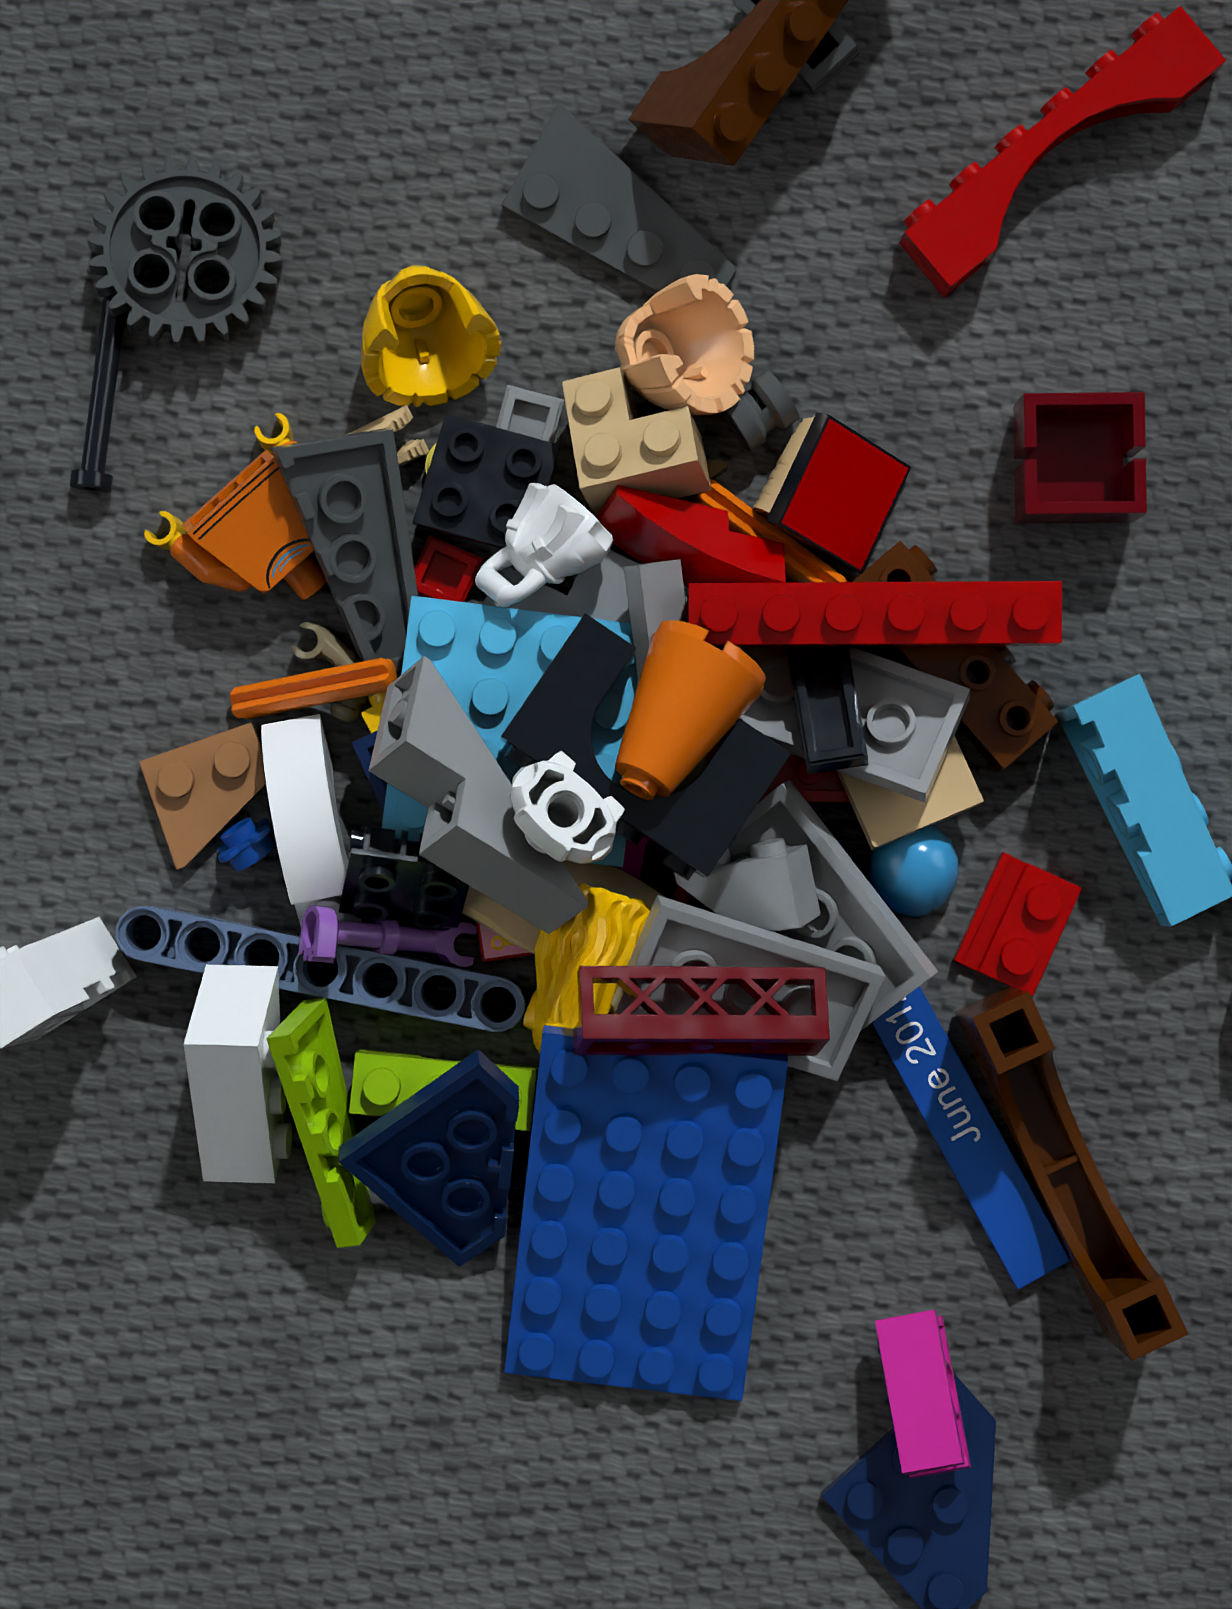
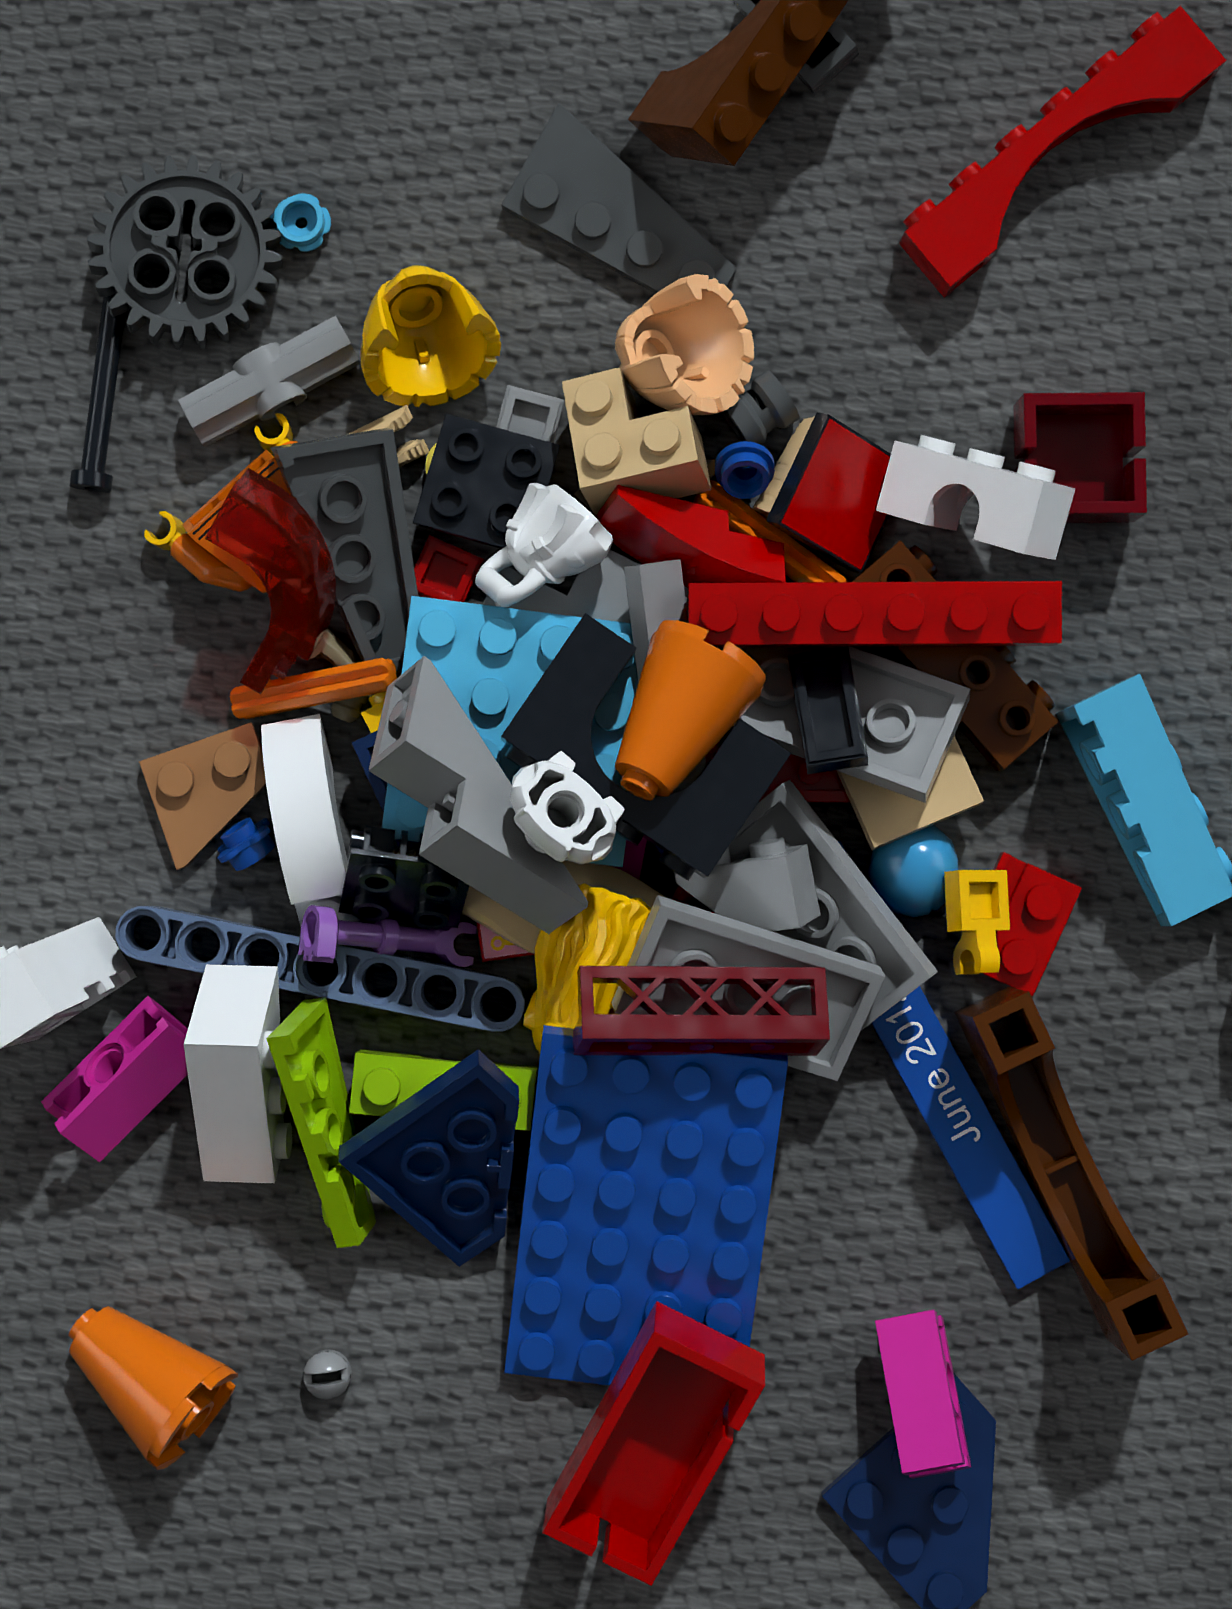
none -> dark pink piece [41,996,188,1162]
none -> orange cone [69,1306,238,1470]
none -> light grey piece [178,315,361,447]
none -> clear red arch [205,468,336,694]
none -> medium azure plate [273,193,331,252]
none -> light grey hinge [303,1350,352,1400]
none -> red piece [542,1301,765,1586]
none -> blue plate [715,441,775,499]
none -> white arch [876,435,1075,560]
none -> yellow plate [944,870,1010,975]

